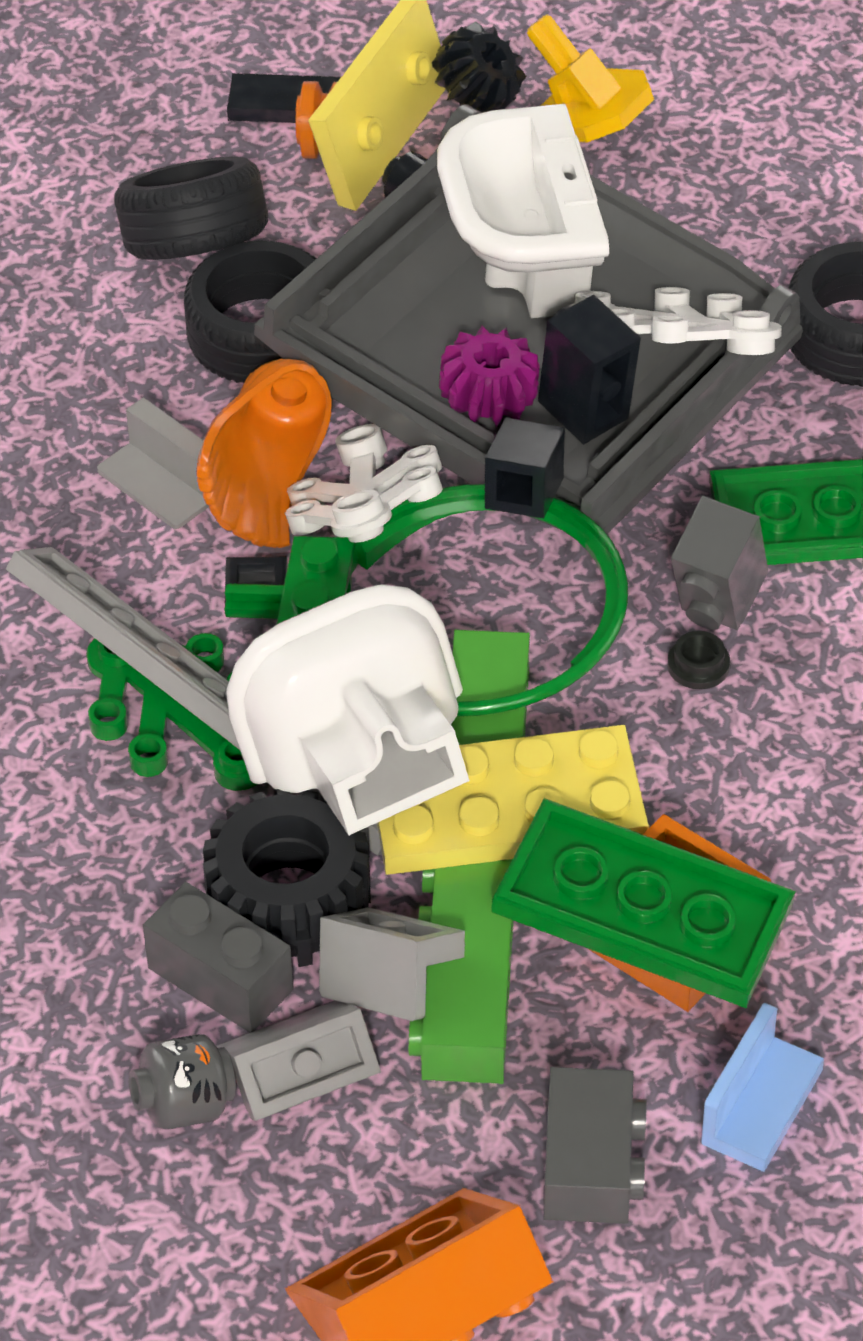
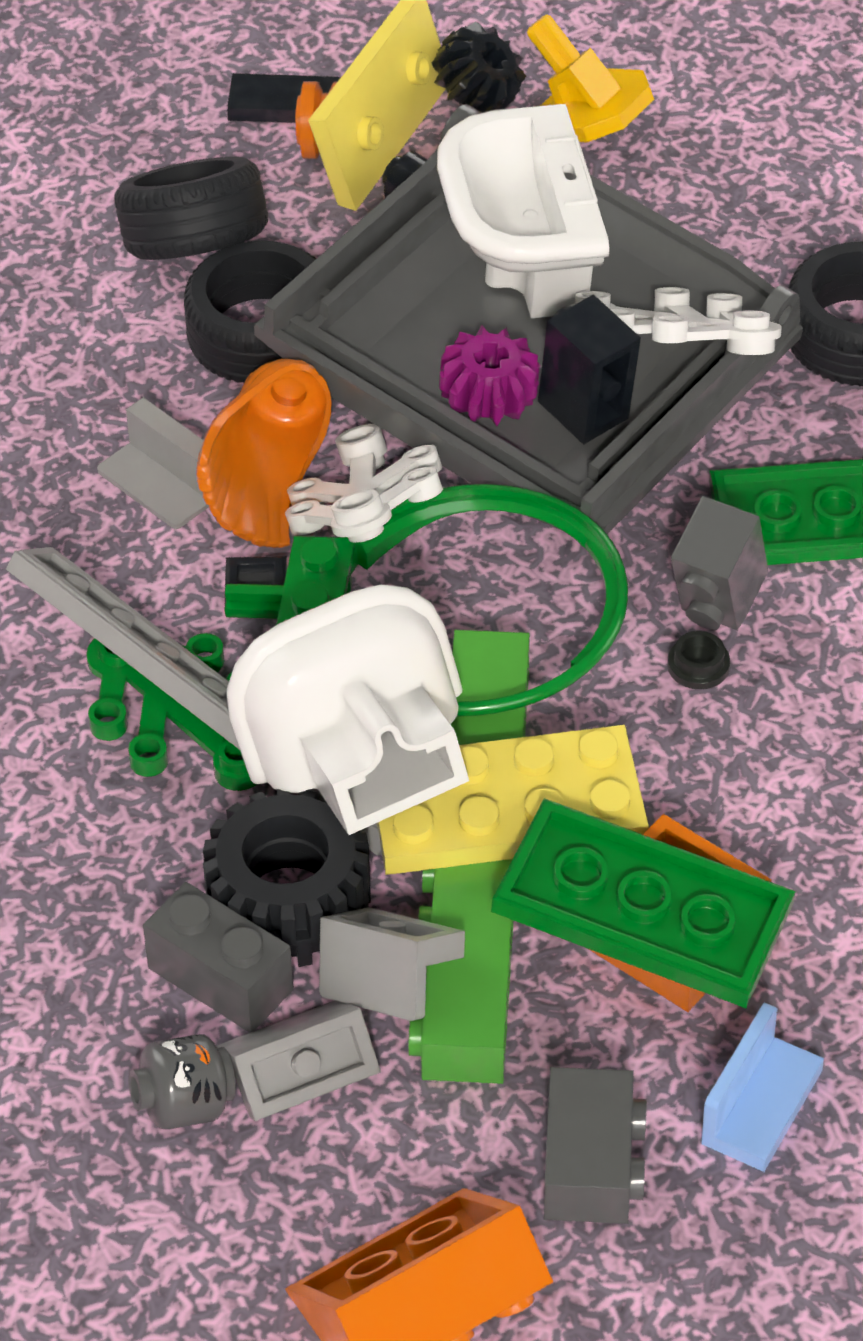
black brick [485,418,565,519] -> none

